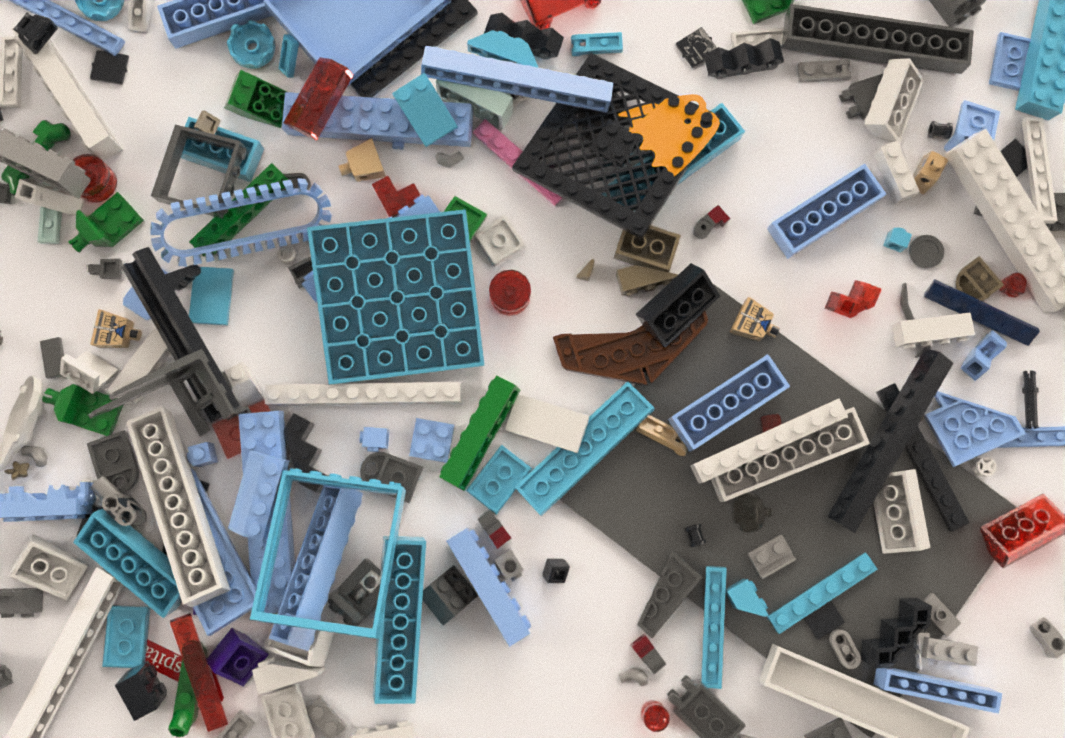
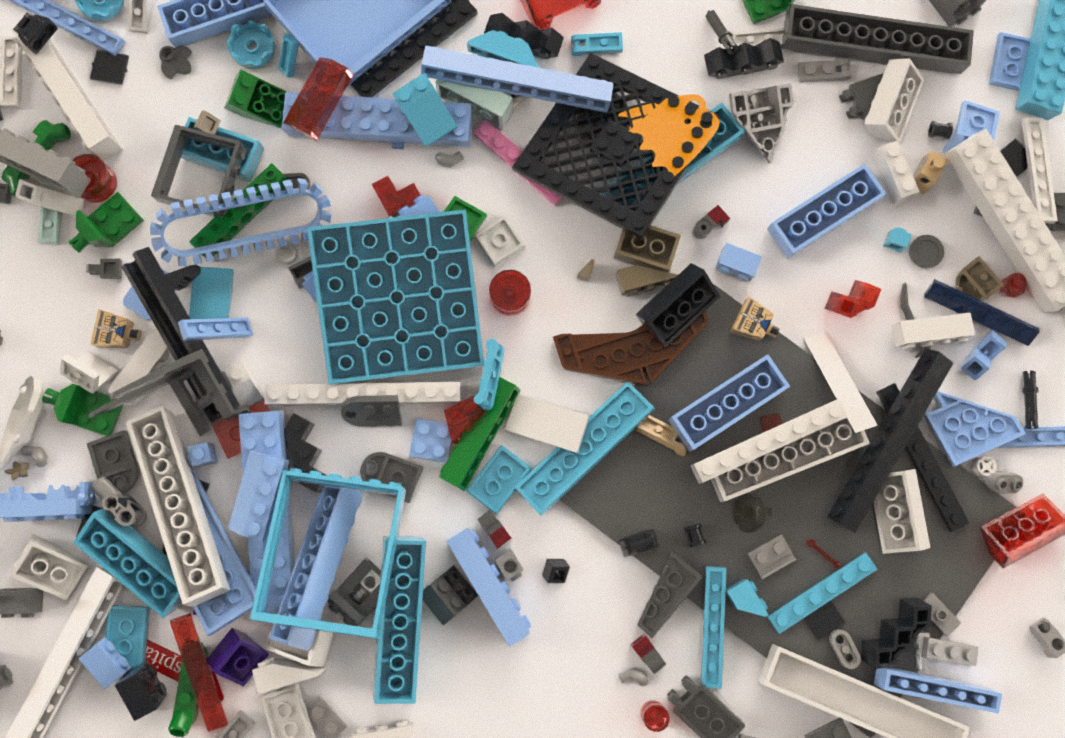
dark grey tile [40,337,64,379] -> none
tan torso [338,138,386,182] -> none
light blue brick [359,427,390,452] -> none
piece [675,27,717,68] -> none
none -> light blue brick [78,637,131,690]
none -> dark grey plate [159,45,192,79]
none -> light blue tile [178,317,253,341]
none -> dark grey plate [341,395,402,427]
none -> clear red wing [444,395,485,445]
none -> medium azure plate [474,338,505,411]
none -> black piece [619,529,659,557]
none -> dark grey axle [705,10,738,54]
none -> light blue brick [715,242,762,282]
none -> light grey wedge [729,83,794,164]
none -> white sticker [804,331,877,433]
none -> clear red hinge [807,539,841,569]
none -> light grey plate [987,472,1023,493]

